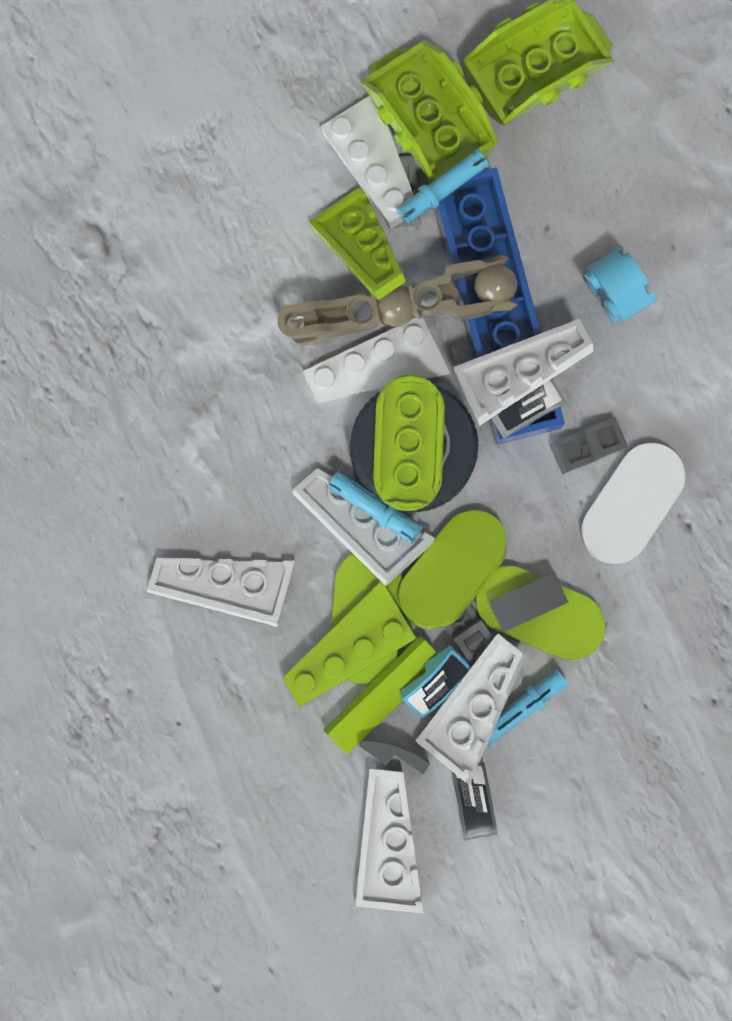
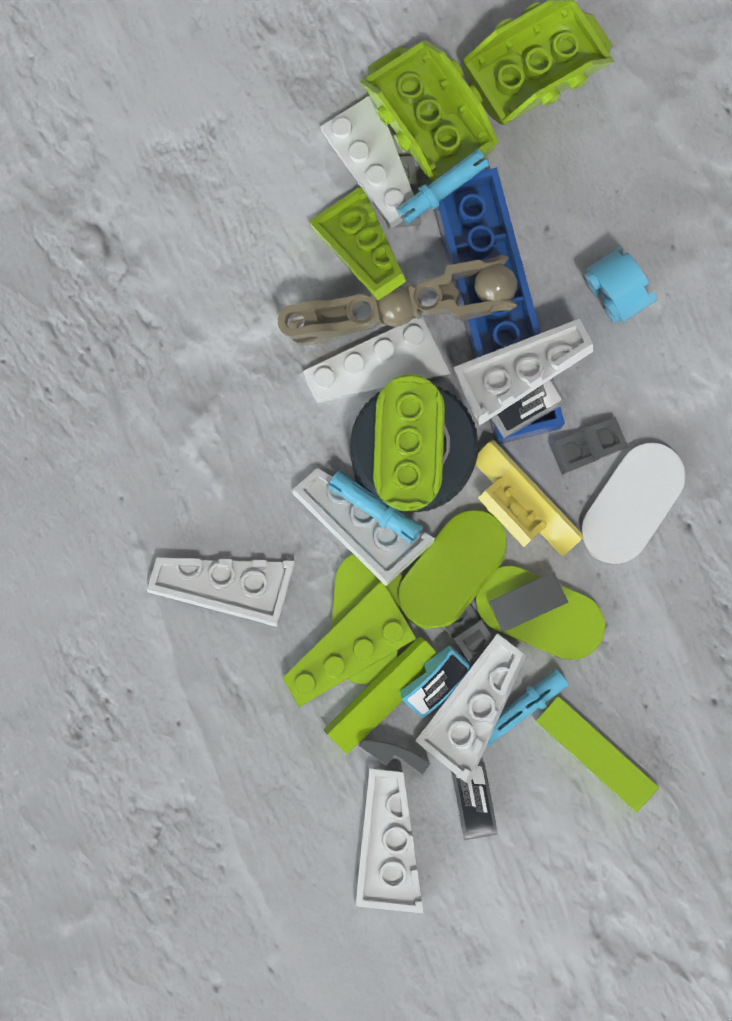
none -> light yellow bracket [475,440,584,557]
none -> lime tile [535,696,659,813]

